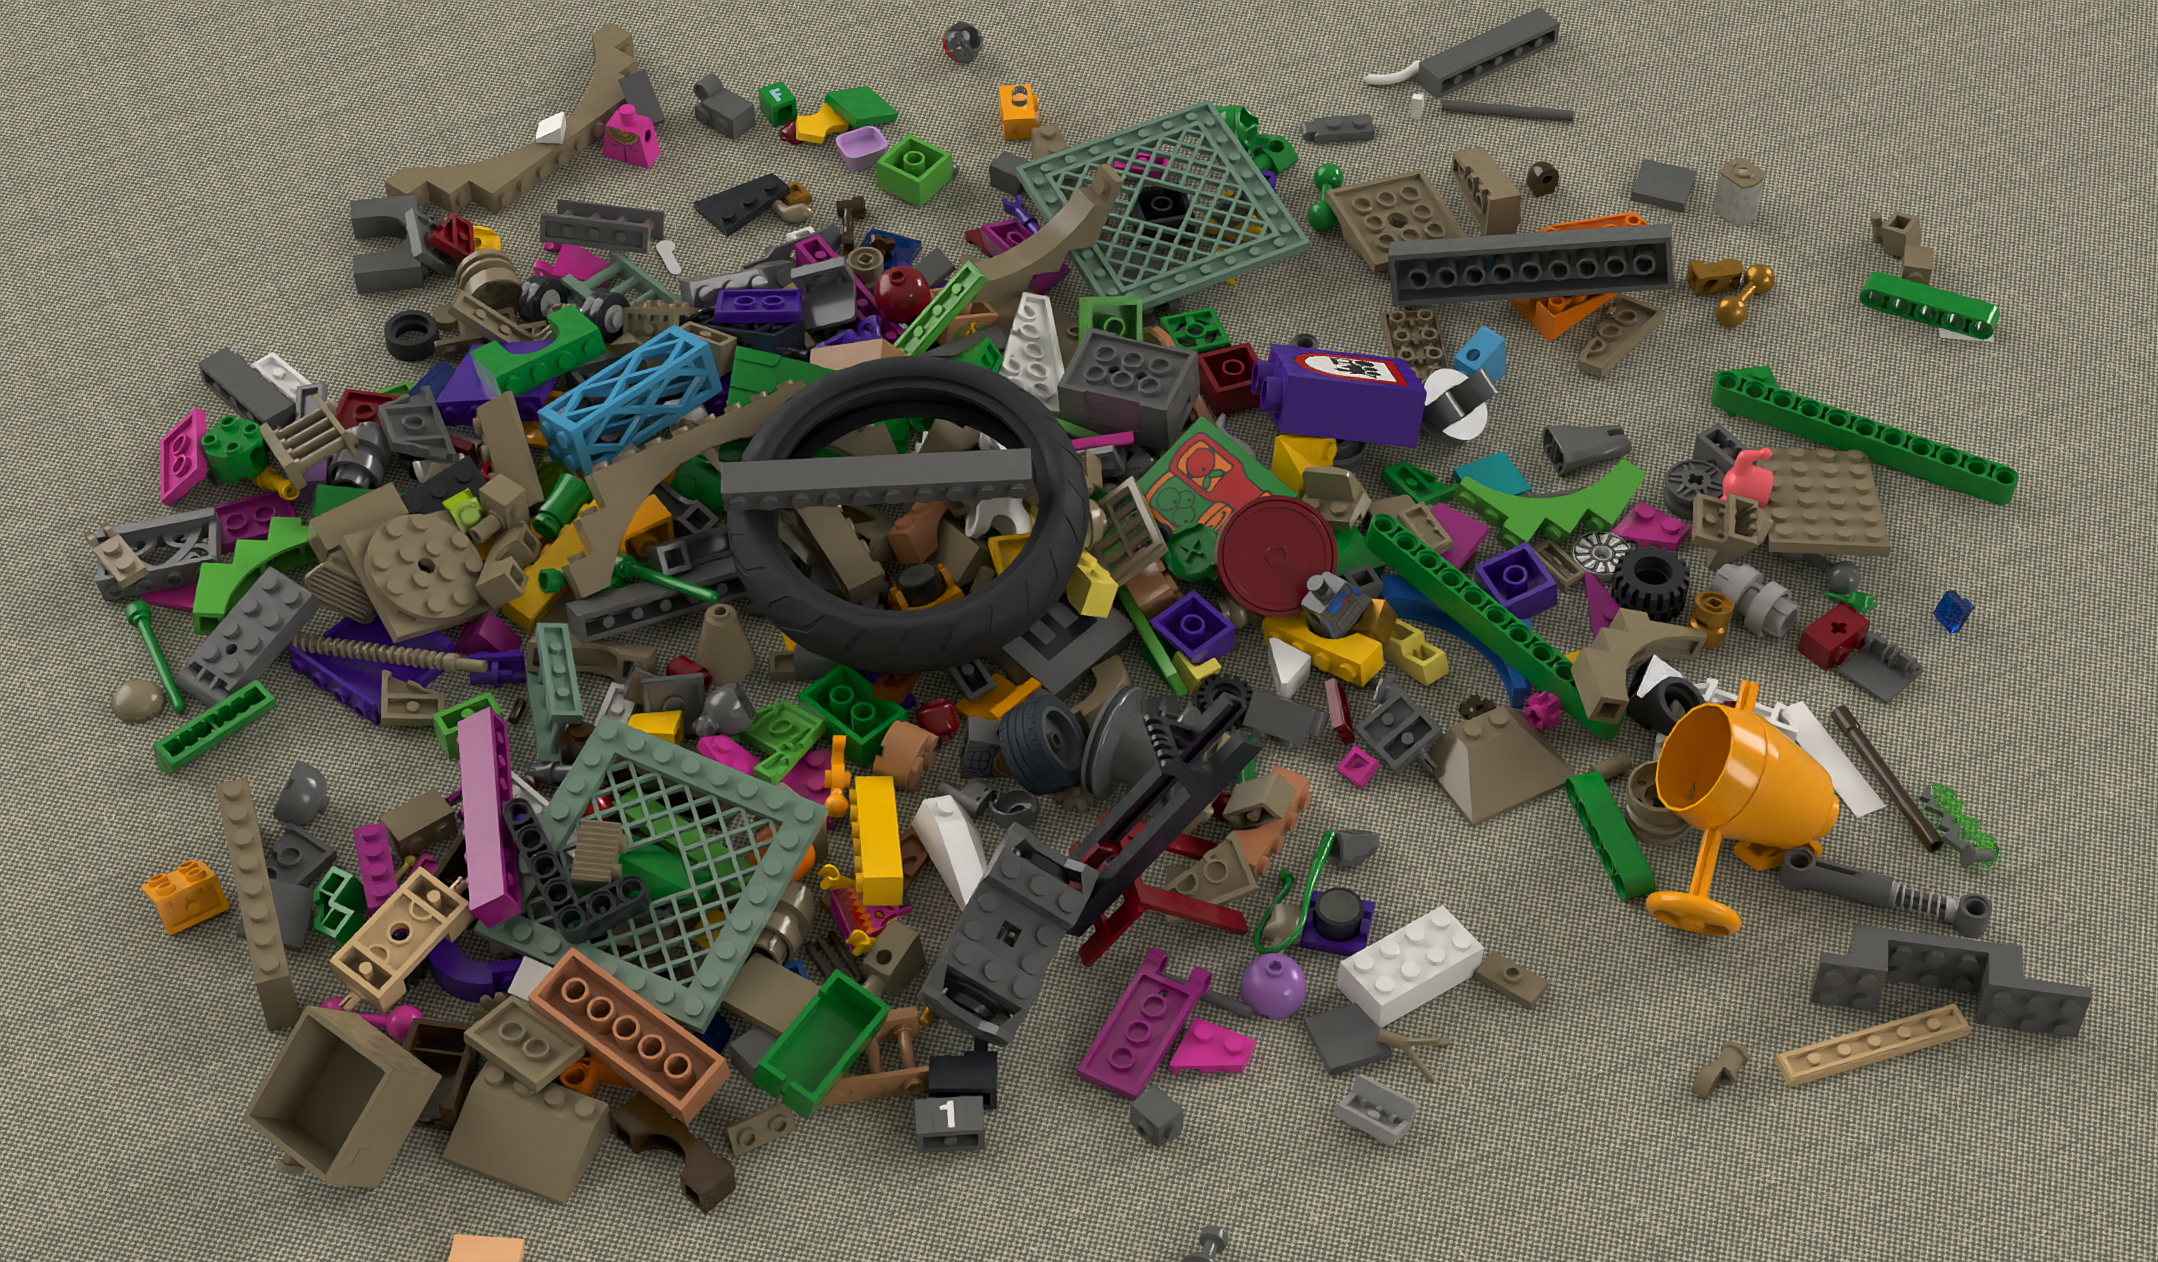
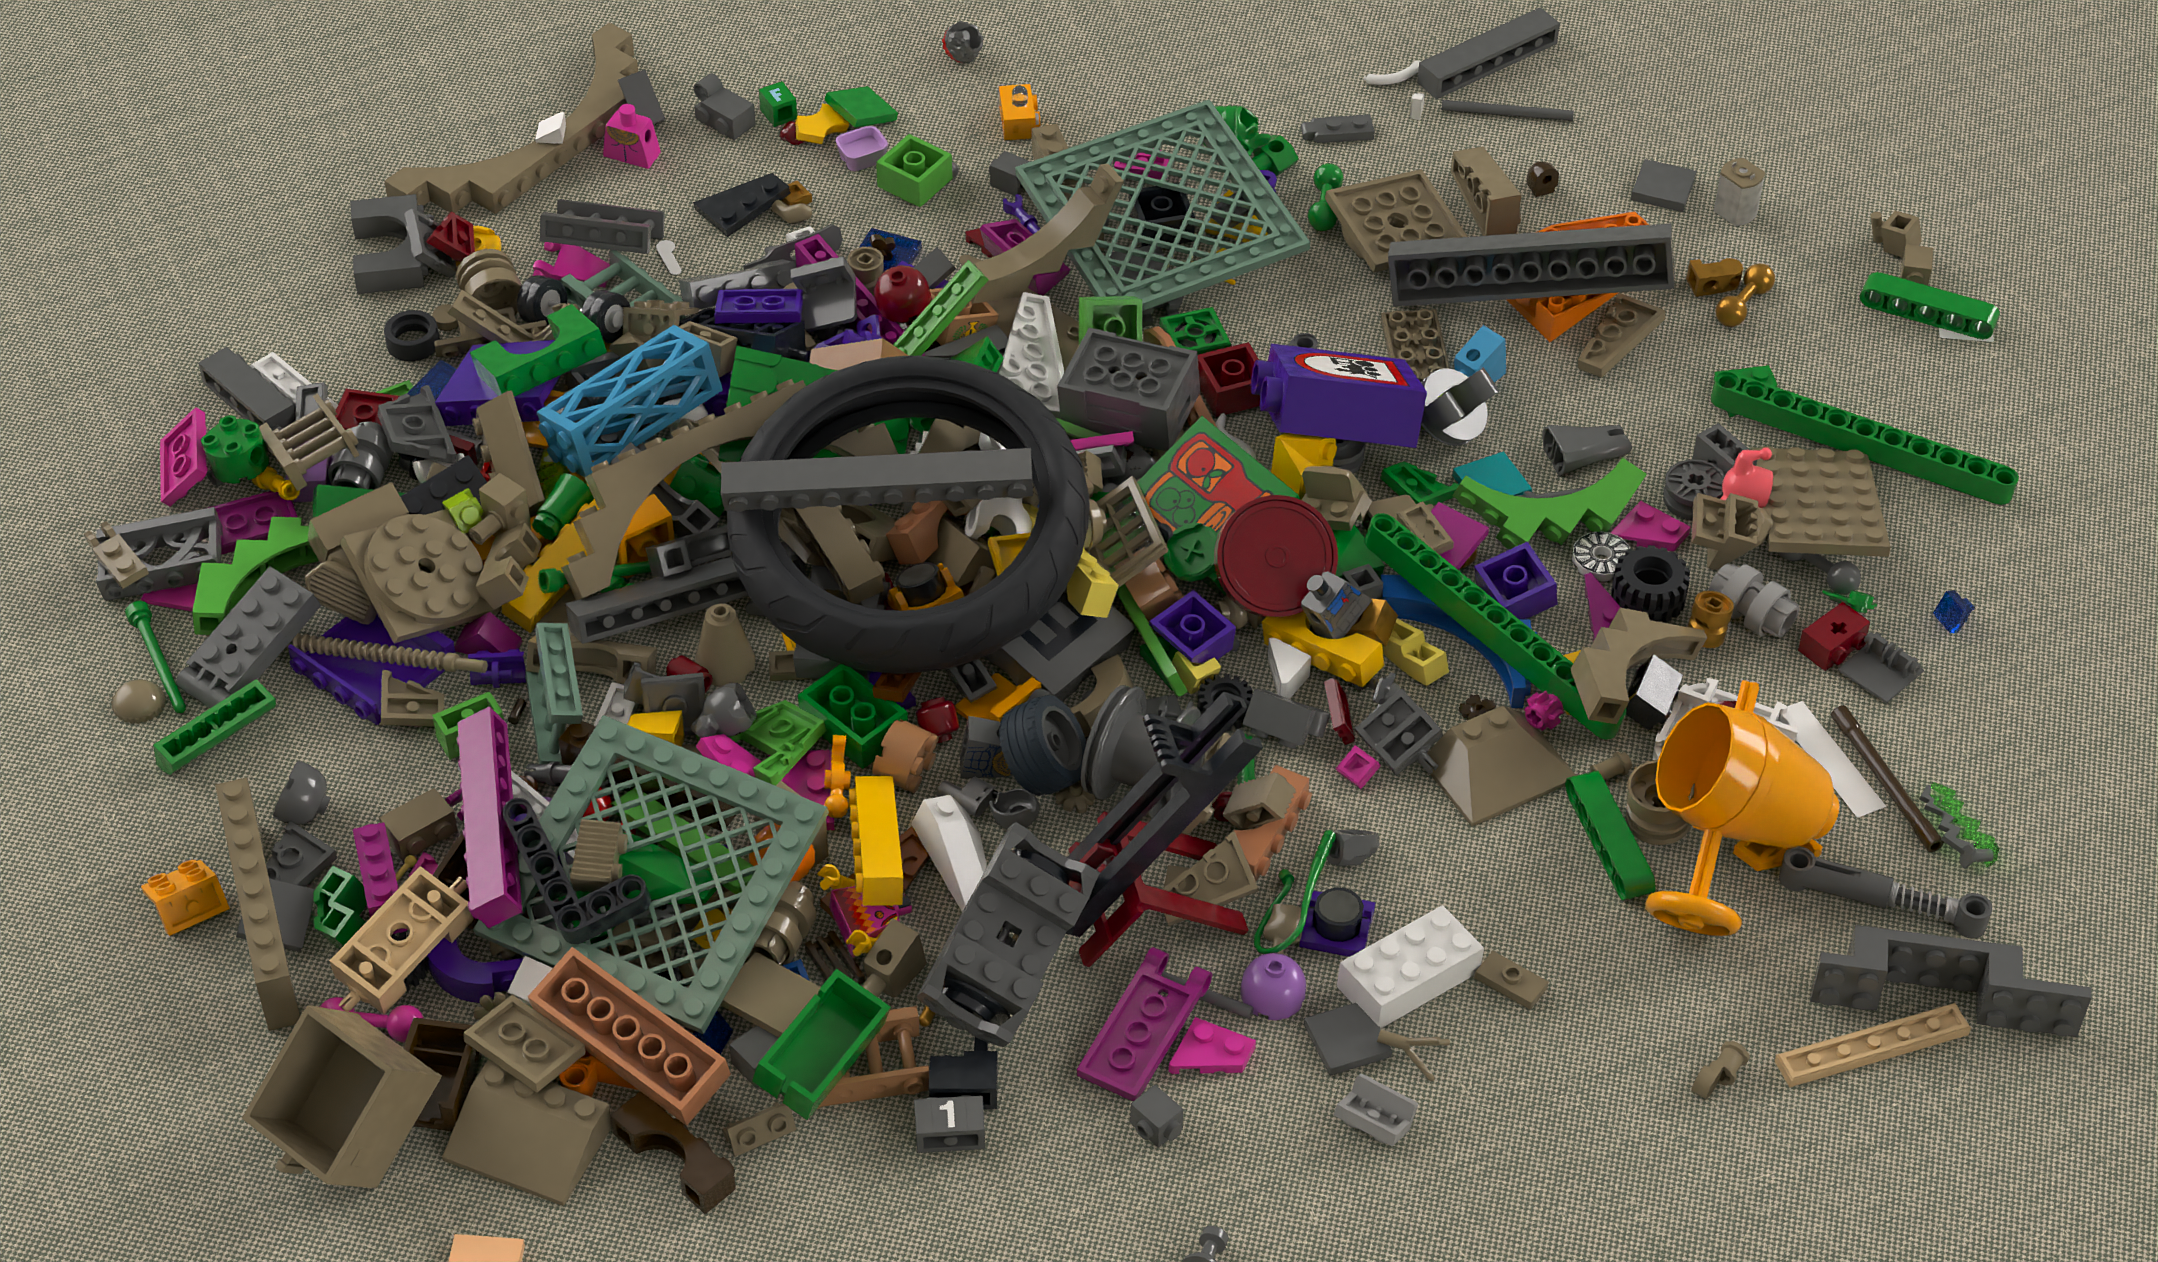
green piece [613,553,720,603] -> none
dark brown brick [836,196,866,253] -> none
dark tan tile [1532,539,1587,593] -> none
black tyre [1645,676,1705,736] -> none

